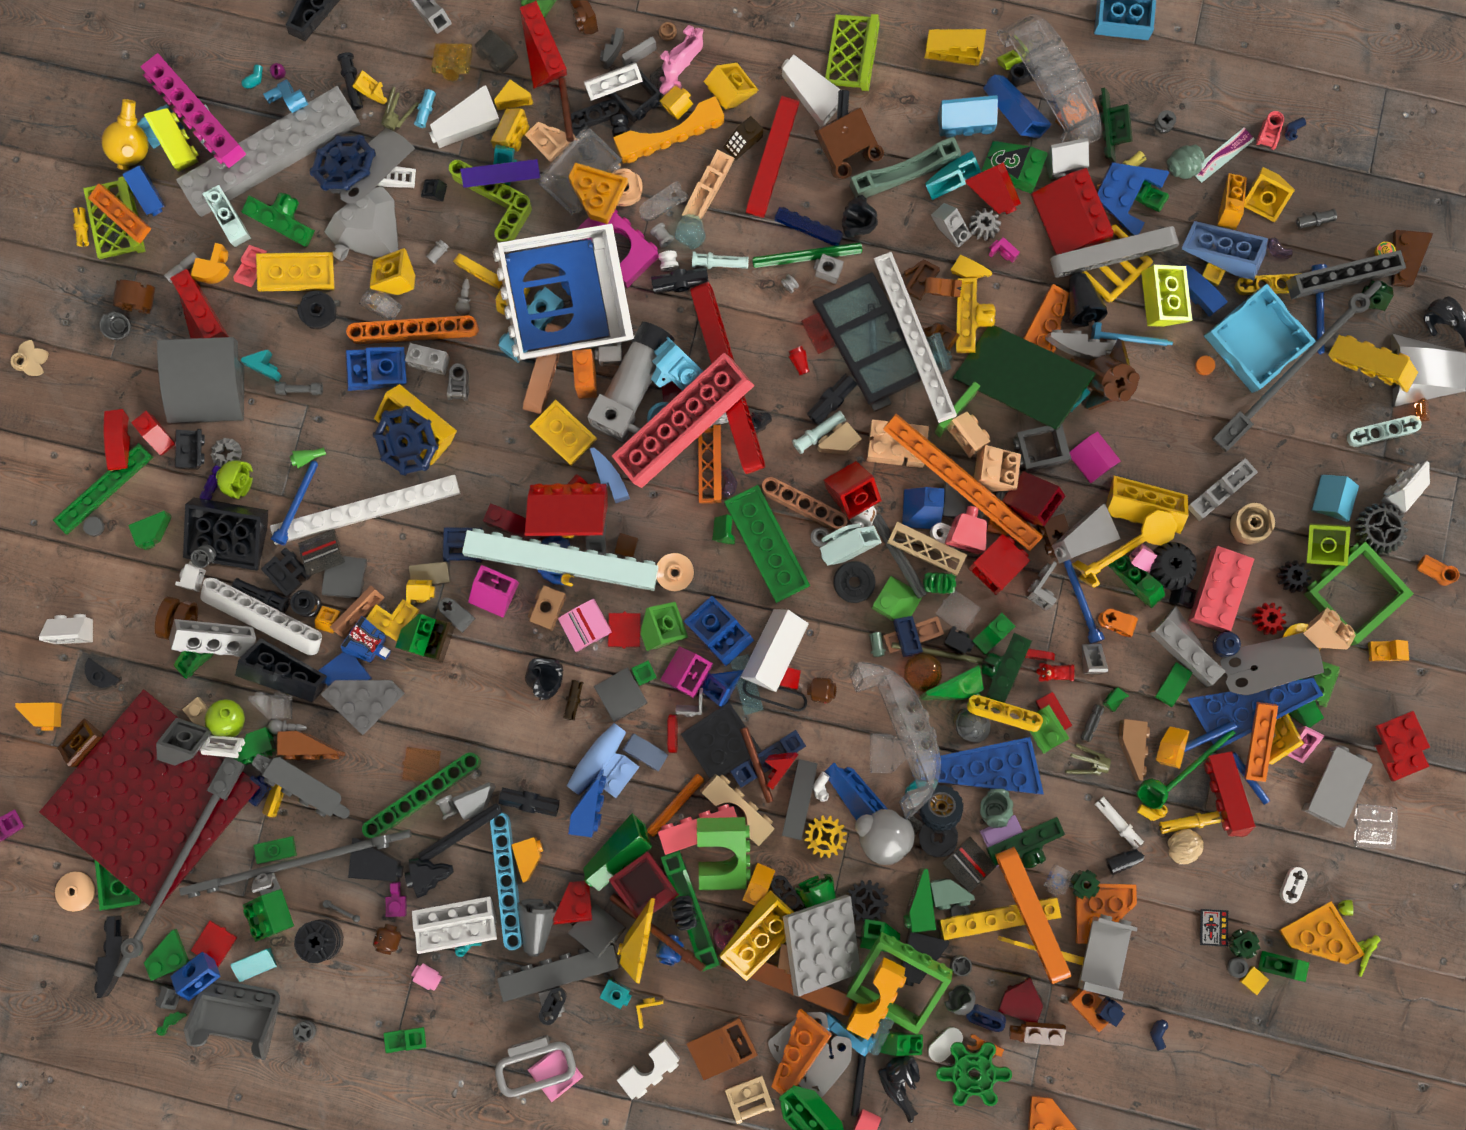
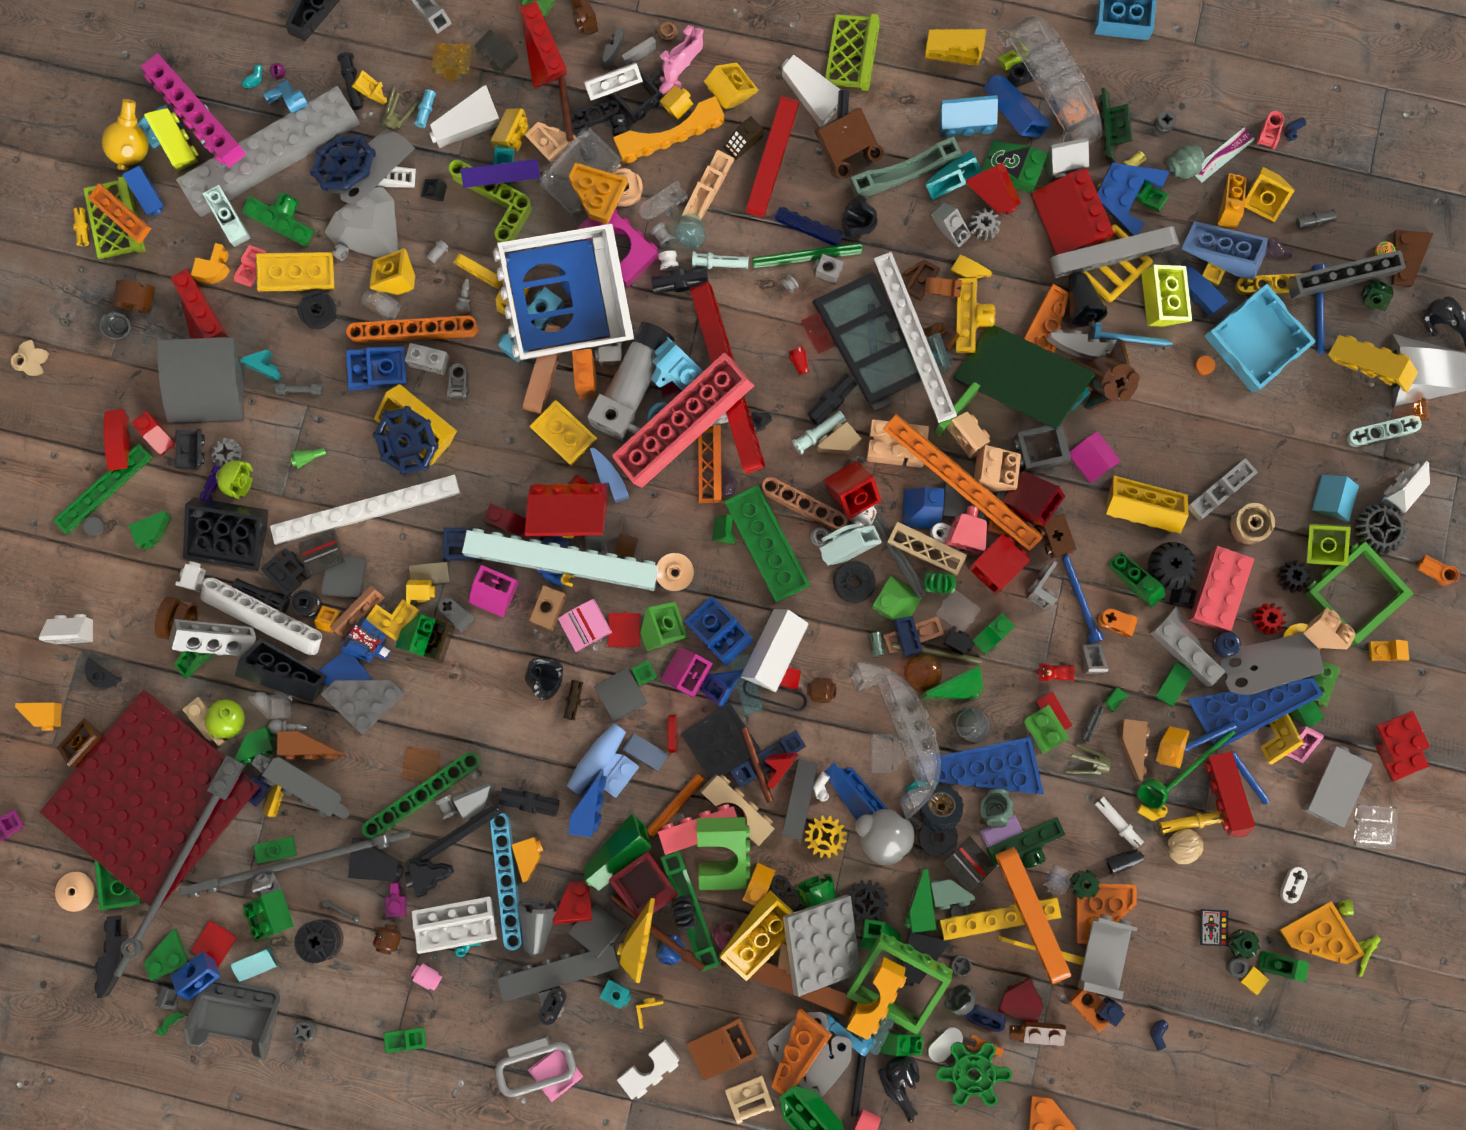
dark grey slope [156,718,211,766] -> none
light grey piece [164,252,198,284] -> none
dark grey wheel [191,544,216,568] -> none
white tile [200,735,245,758] -> none
blue piece [271,461,318,545] -> none
yellow slope [494,80,534,110] -> none
light grey bracket [675,688,703,717] -> none
yellow beam [967,695,1043,732] -> none
dark green plate [981,633,1033,711] -> none
dark pink bracket [989,237,1020,263] -> none
red tile [1025,649,1055,662] -> none
light grey slope [1052,504,1120,564] -> none
yellow piece [1072,509,1178,588] -> none
bright pink slope [1129,543,1158,573] -> none
dark grey bar [1212,280,1382,452] -> none
orange plate [1244,702,1278,782] -> none

